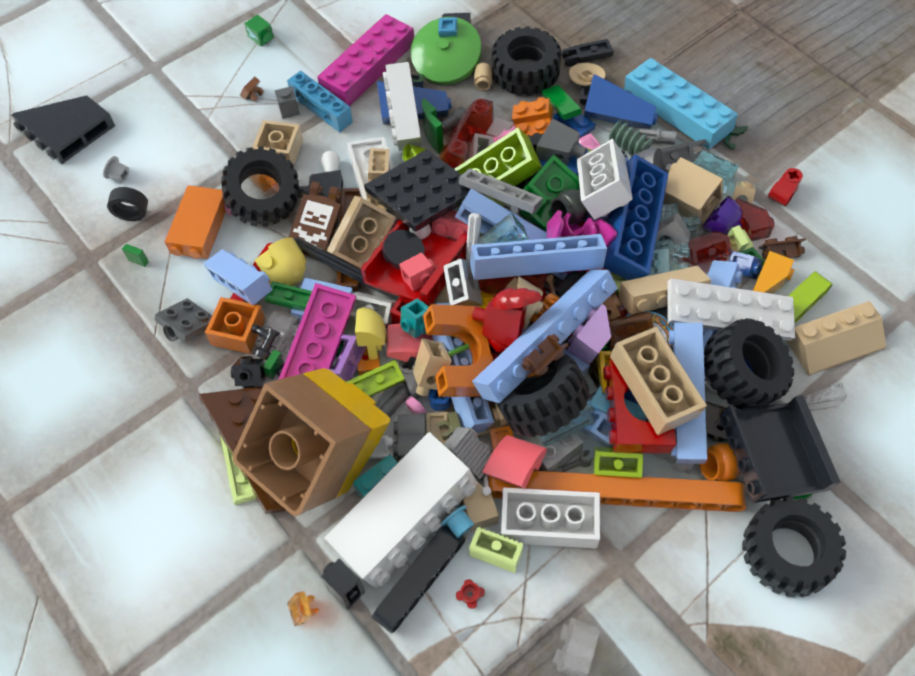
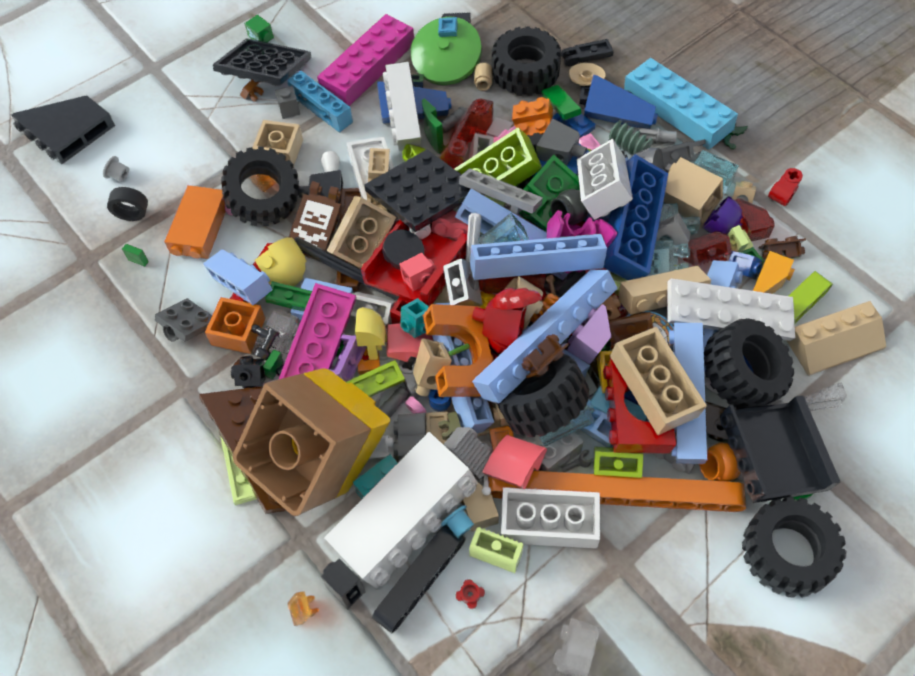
none -> black plate [213,38,311,86]

